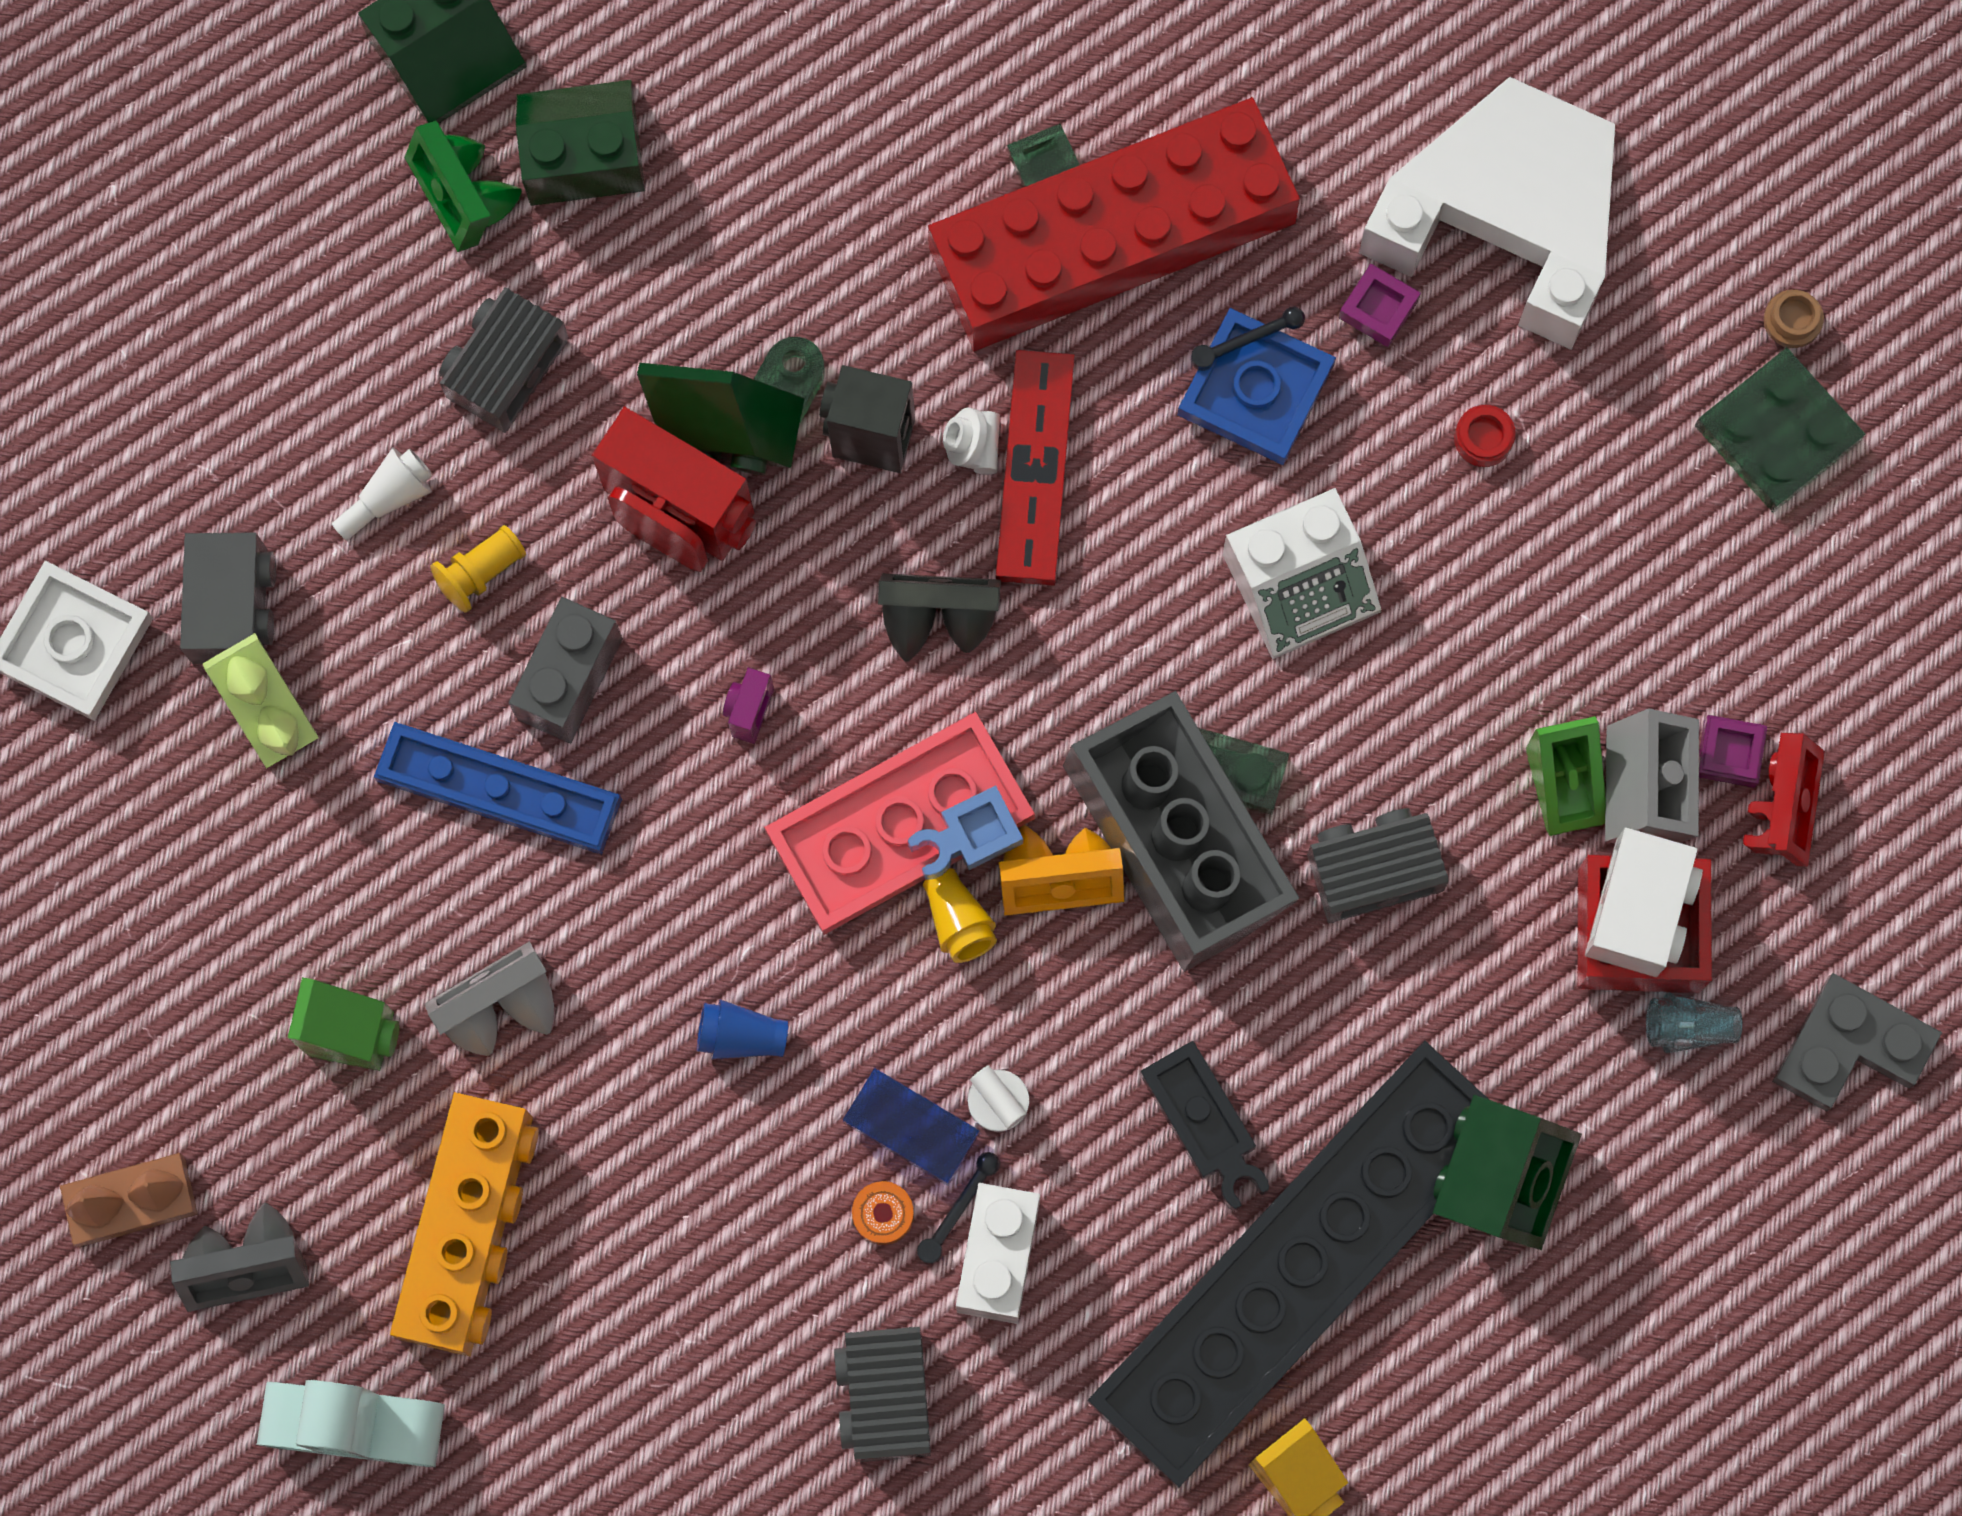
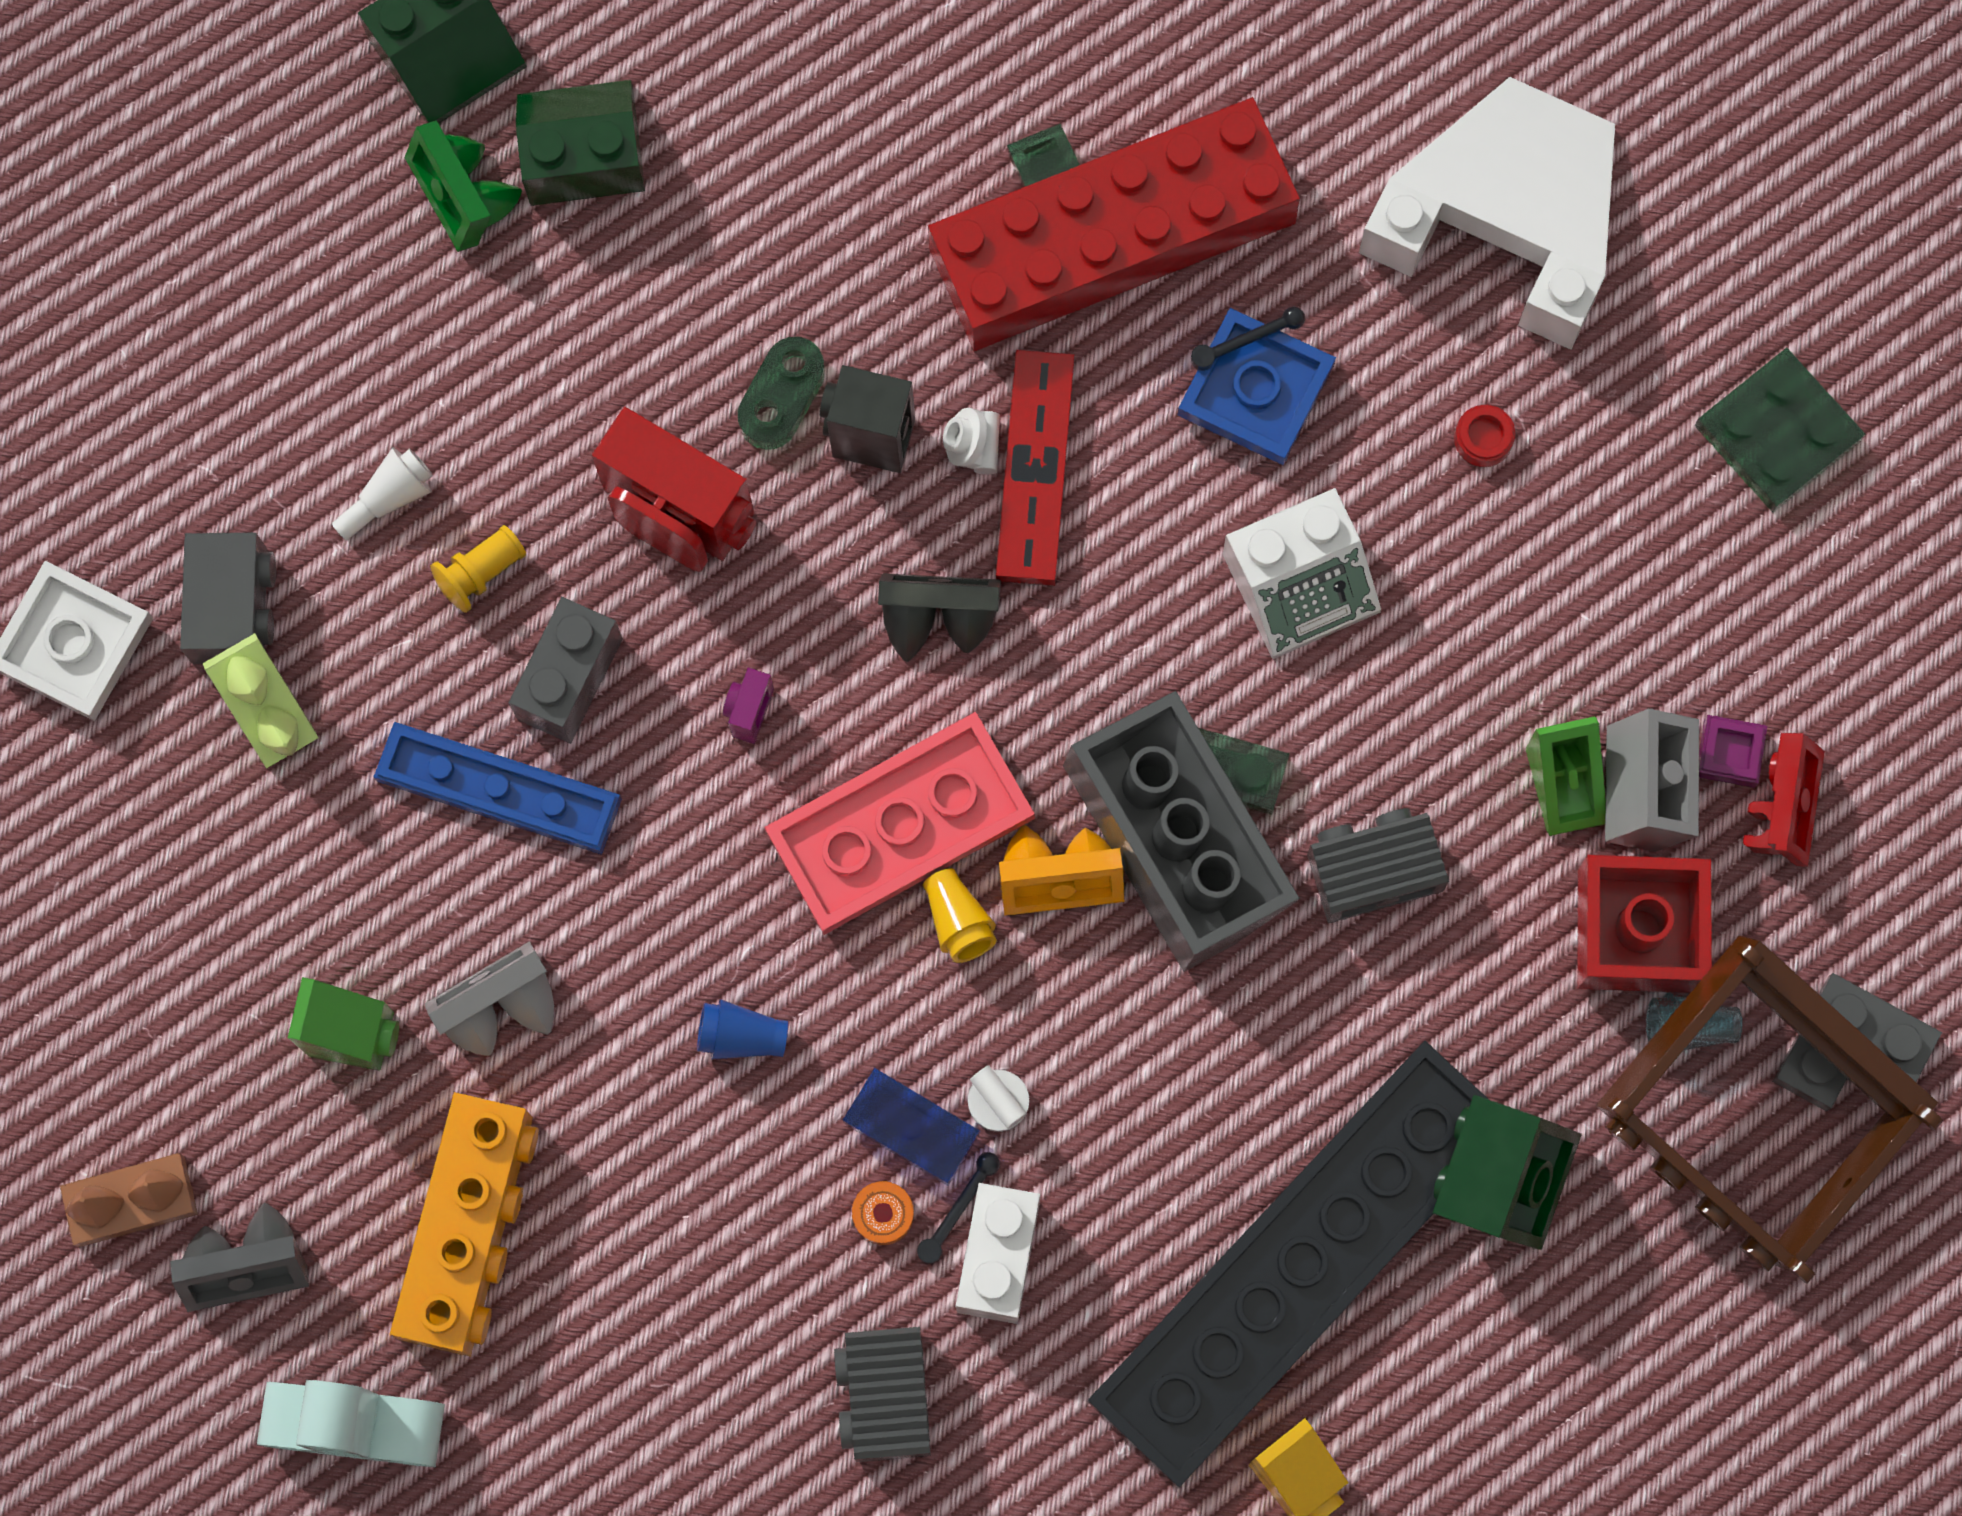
dark grey brick [439,287,569,433] -> none
dark green slope [637,363,805,475] -> none
medium blue plate [908,786,1023,880] -> none
black plate [1140,1041,1269,1212] -> none
magenta plate [1338,263,1421,348] -> none
white brick [1585,827,1703,977] -> none
medium nougat plate [1763,290,1824,348] -> none
none -> reddish brown window [1595,936,1943,1284]

